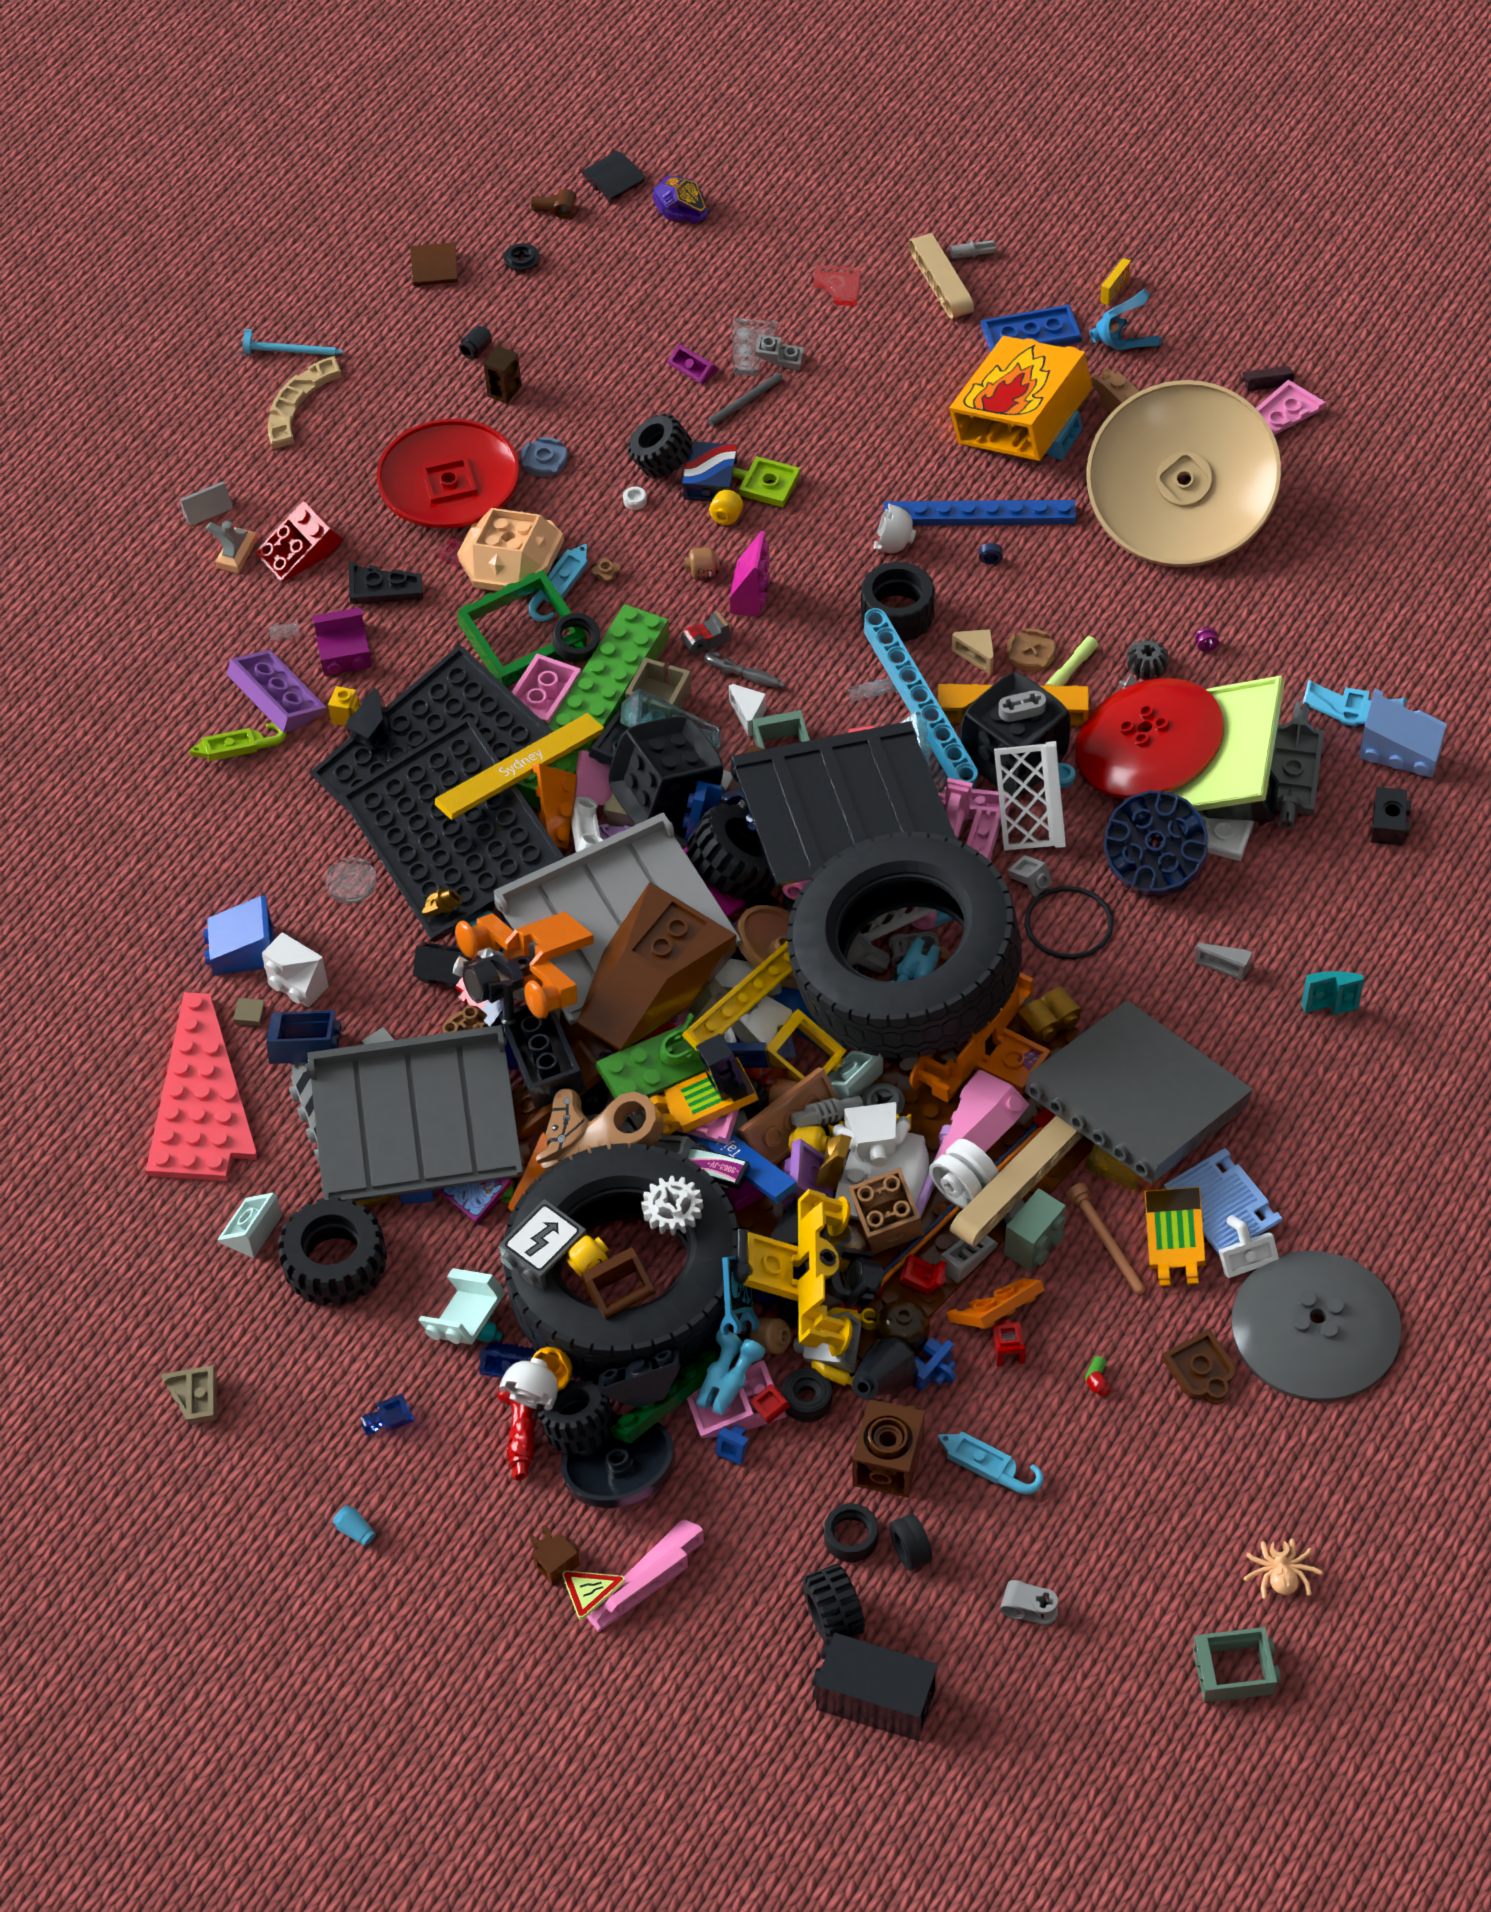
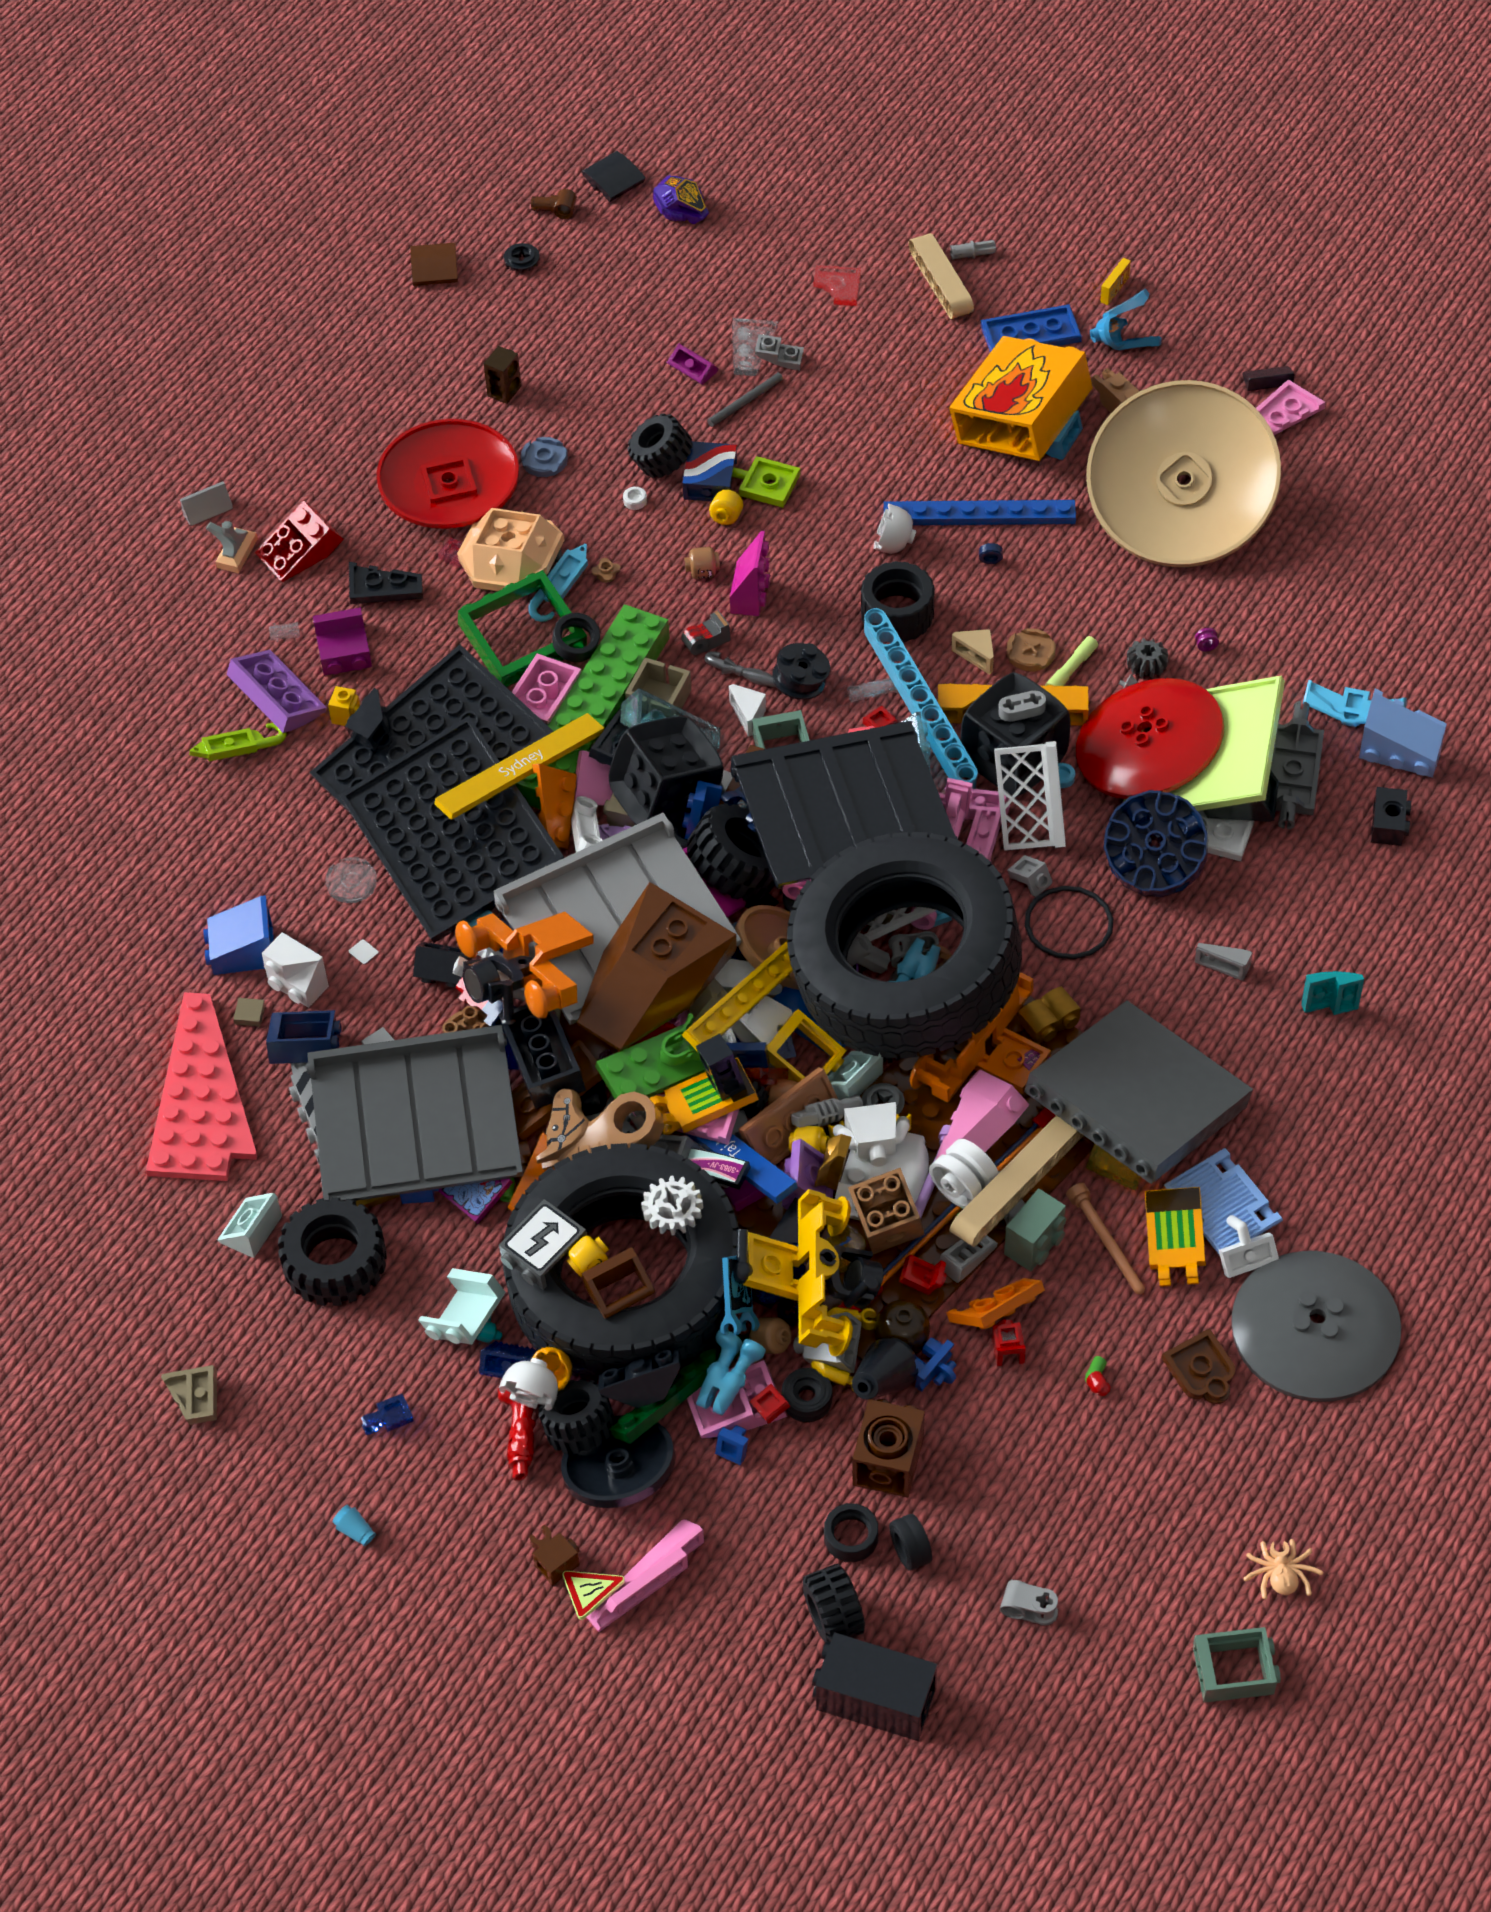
medium azure piece [243,329,343,356] -> none
tan tile [267,356,342,450] -> none
pearl gold piece [422,888,462,917] -> none
black brick [459,325,492,359] -> none
medium azure plate [938,1431,1044,1495] -> none
none -> white sticker [349,939,378,964]
none -> black wheel [772,643,830,700]
none -> red tile [863,706,898,728]

